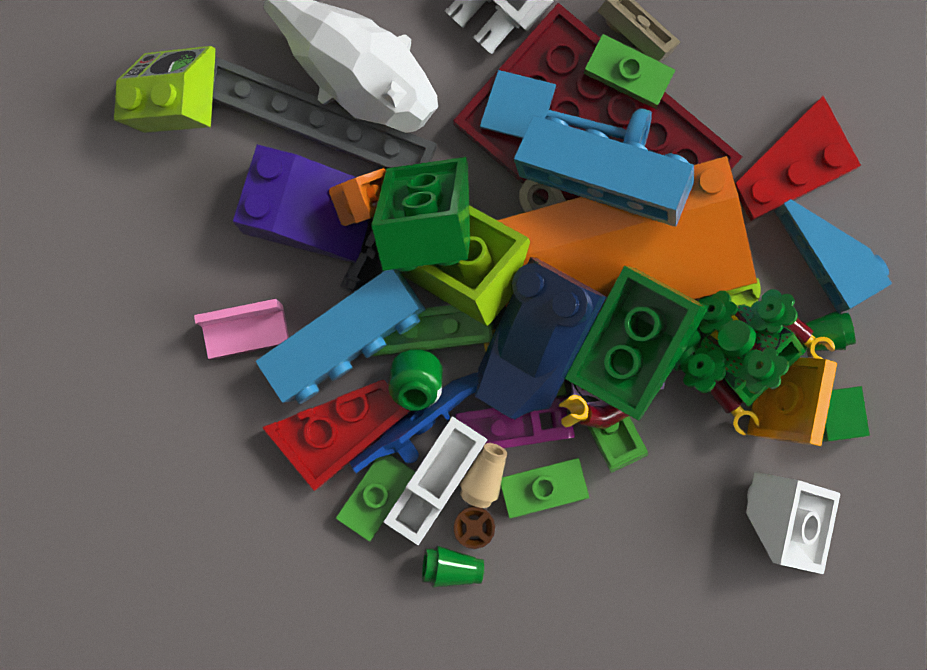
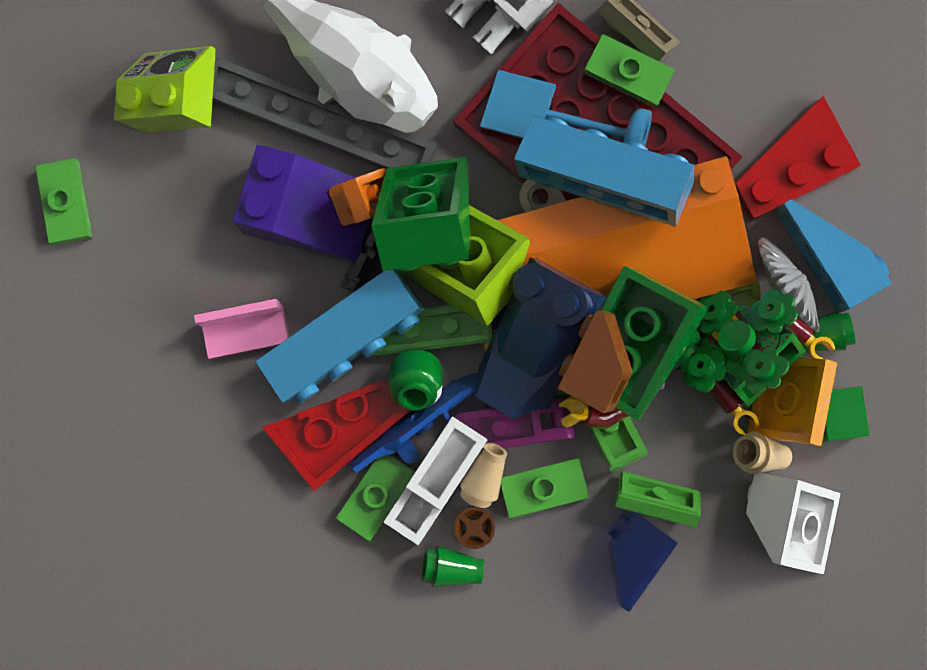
none -> bright green plate [36,158,92,246]
none -> dark orange slope [558,310,633,413]
none -> clear blue slope [608,511,678,612]
none -> bright green plate [615,471,701,528]
none -> tan cone [733,432,792,474]
none -> light grey hair [758,237,820,332]

